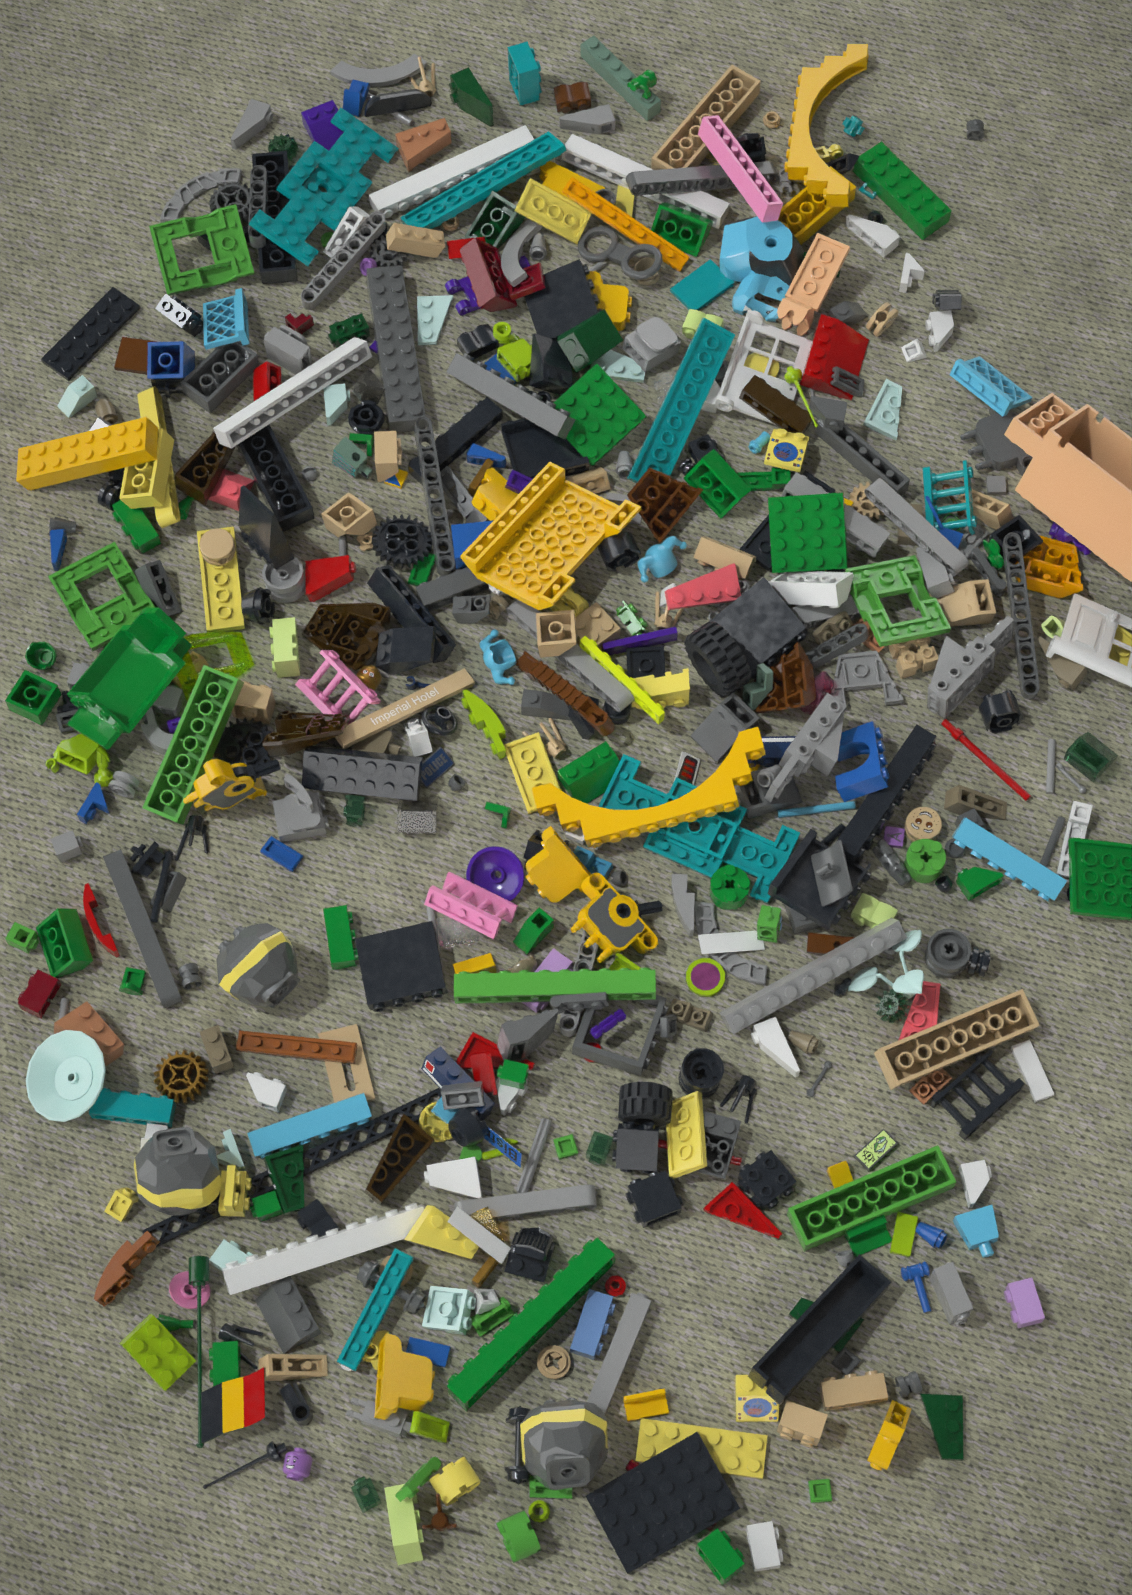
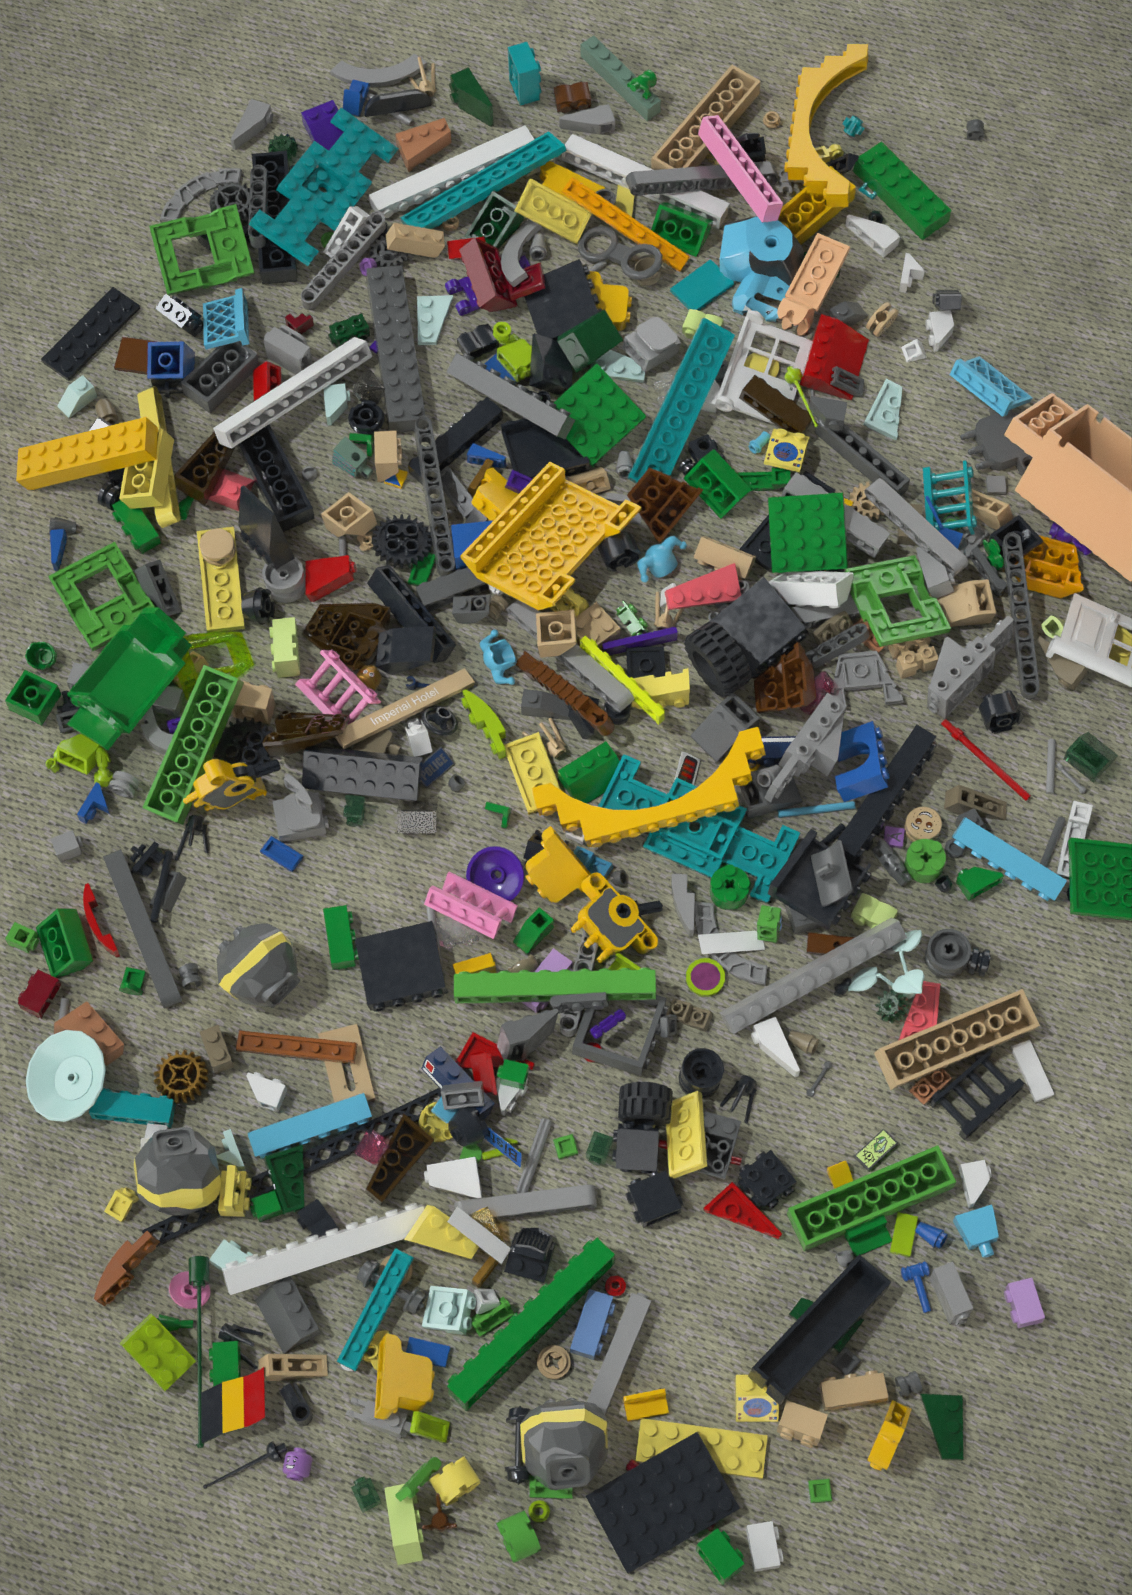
sand green slope [742,663,773,710] -> none
none -> clear pink slope [354,1131,389,1165]

